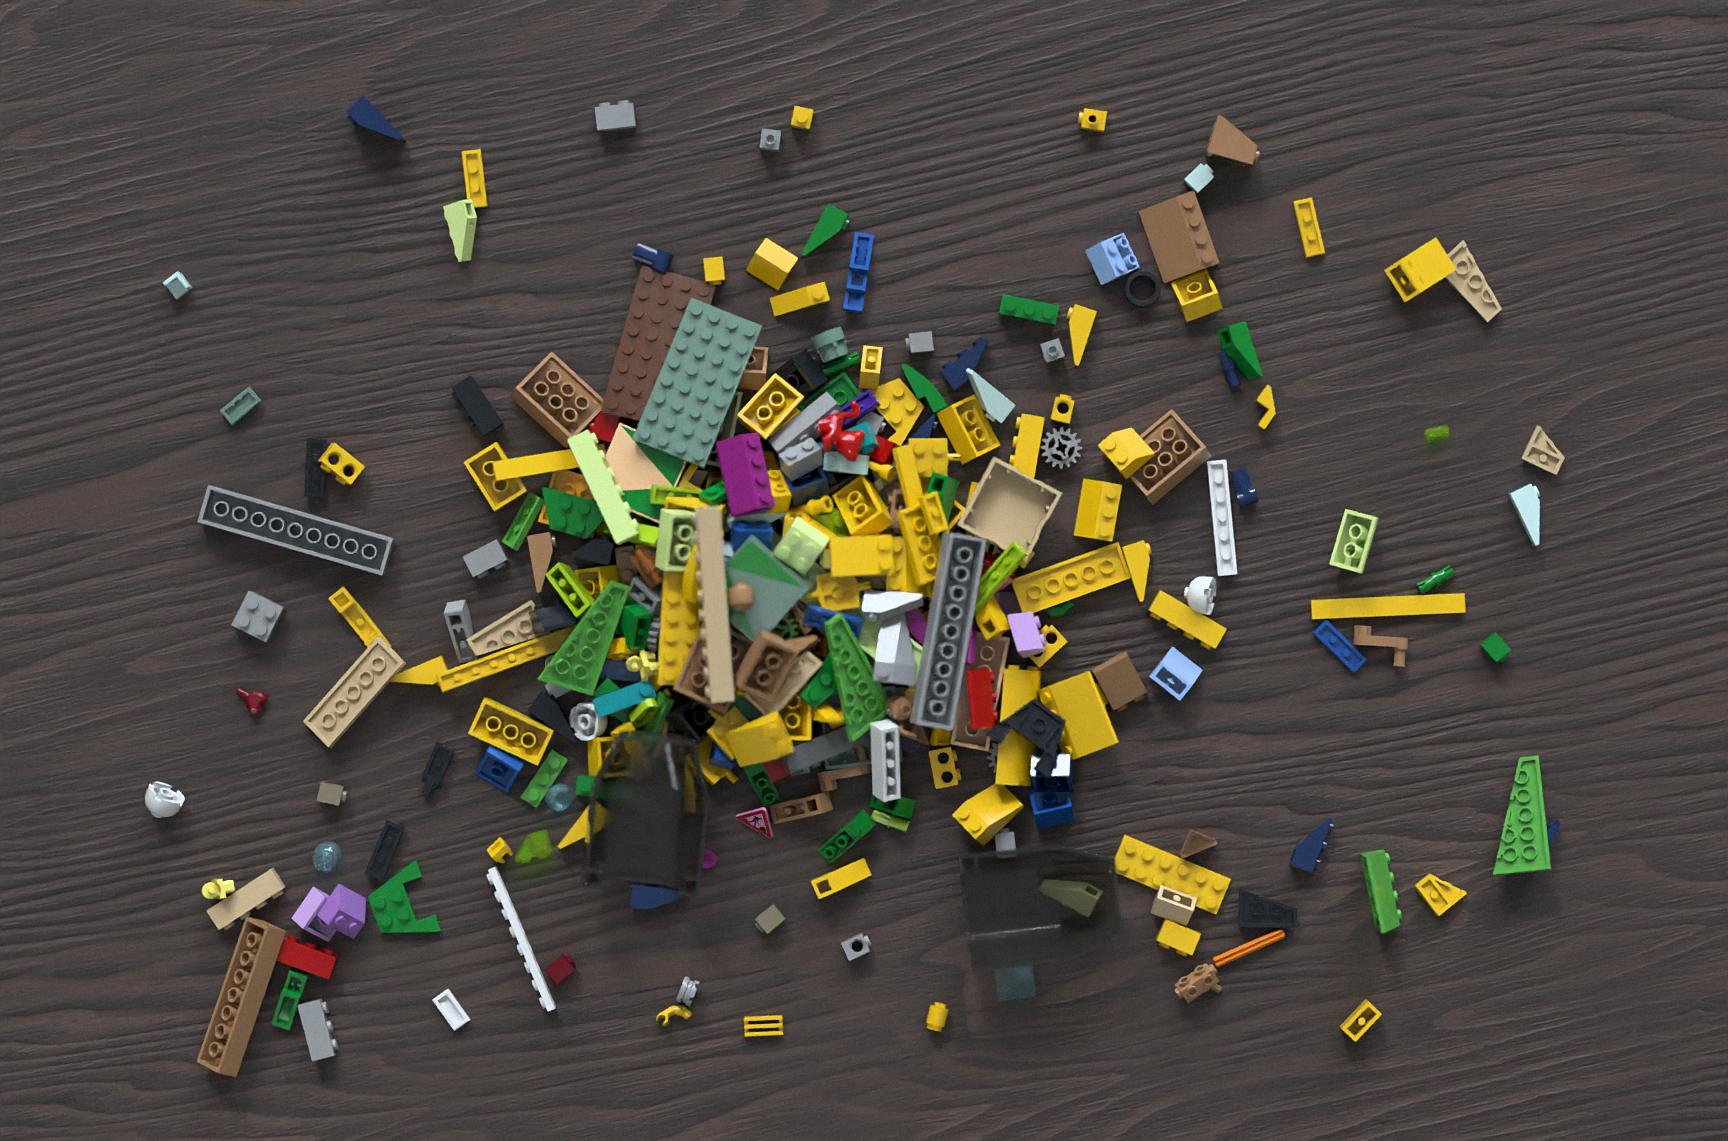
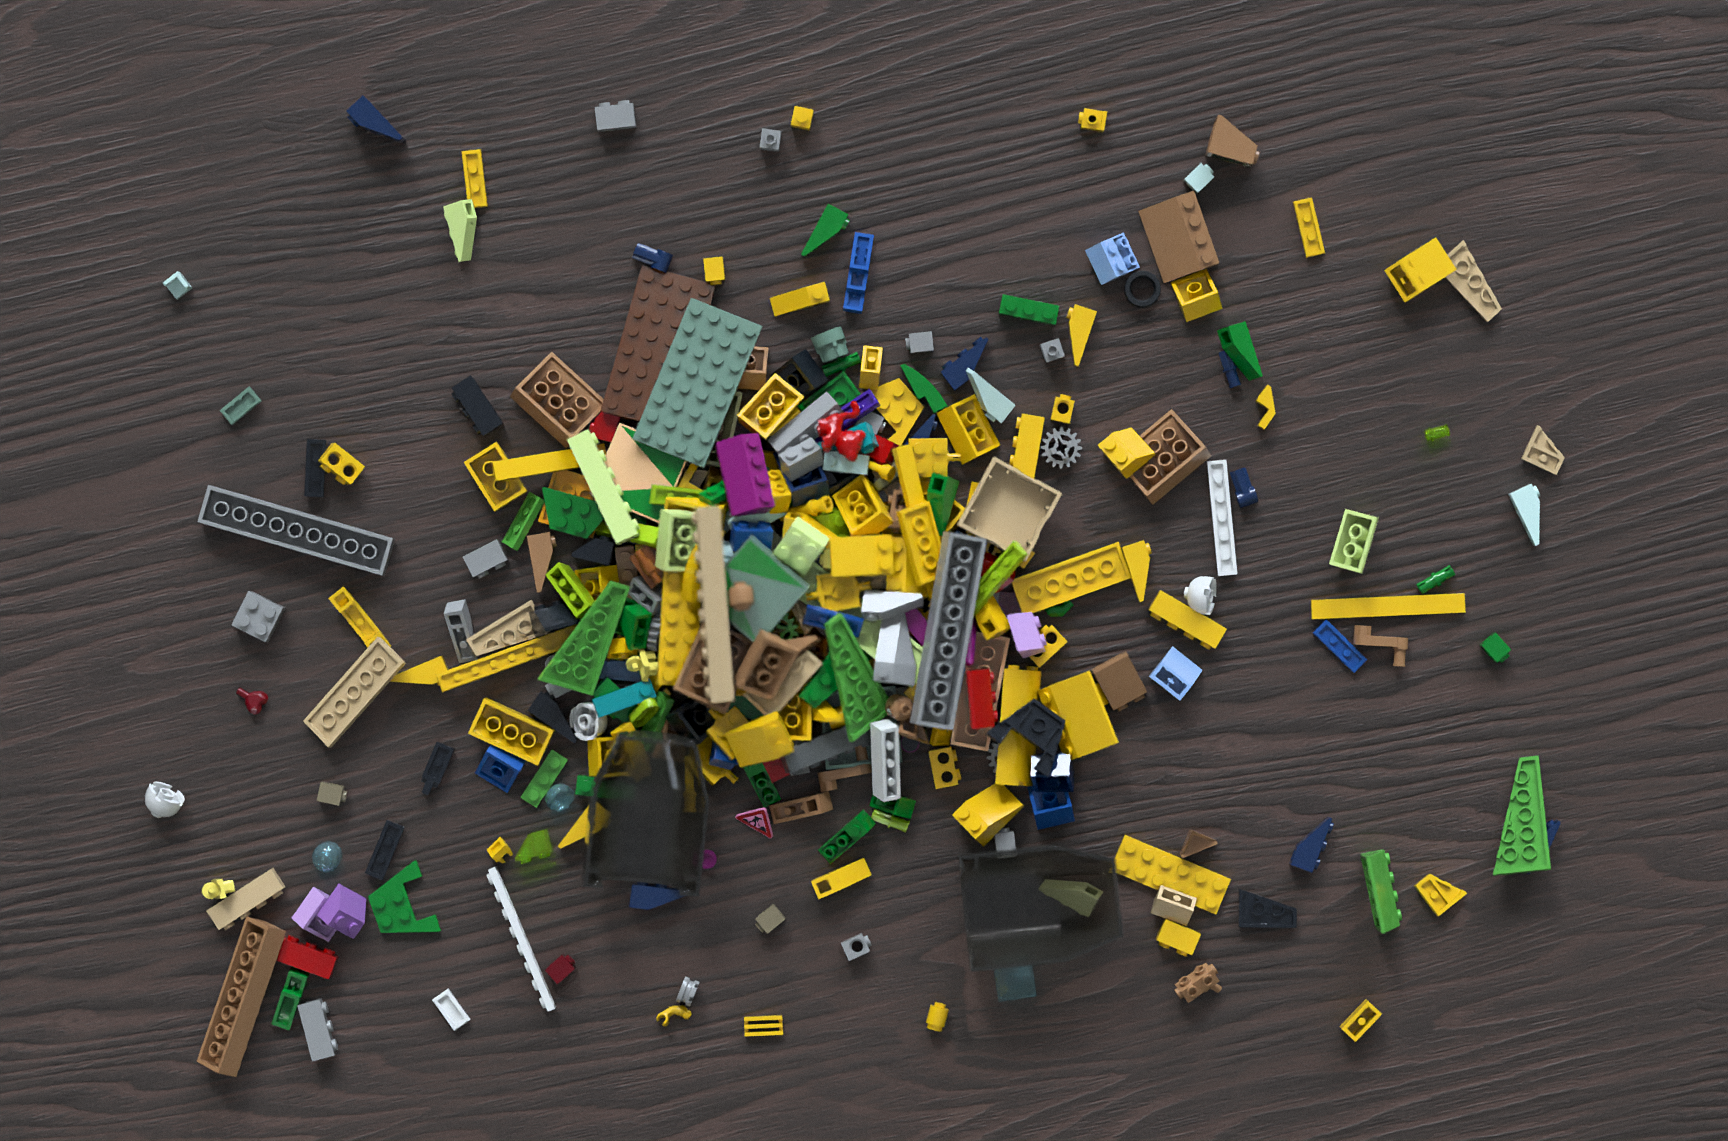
yellow slope [746,238,798,290] -> none
yellow plate [918,491,949,535] -> none
yellow slope [1074,479,1122,542] -> none
orange axle [1213,928,1285,967] -> none

